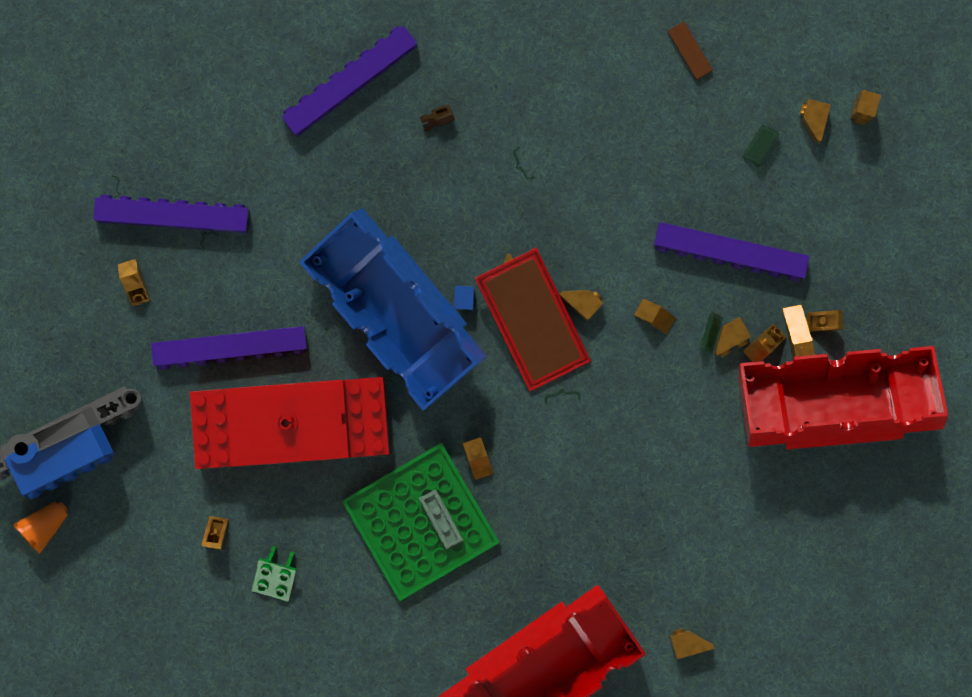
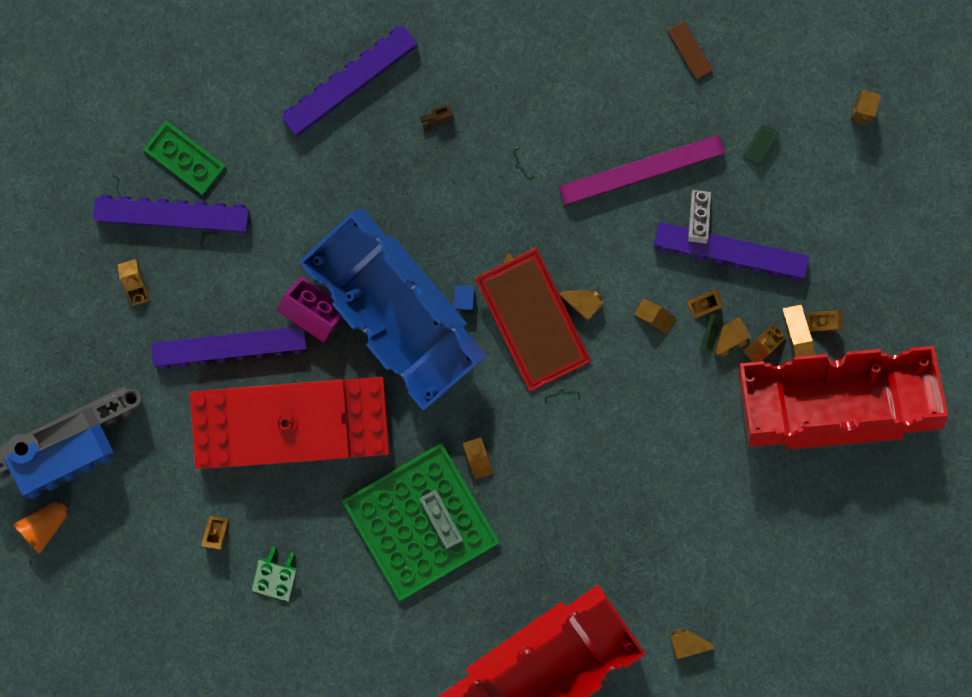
pearl gold slope [799,99,831,144] -> none
none -> green tile [143,120,226,196]
none -> magenta brick [276,276,343,342]
none -> magenta beam [558,135,726,206]
none -> pearl gold slope [687,289,724,319]
none -> light grey tile [688,190,711,244]

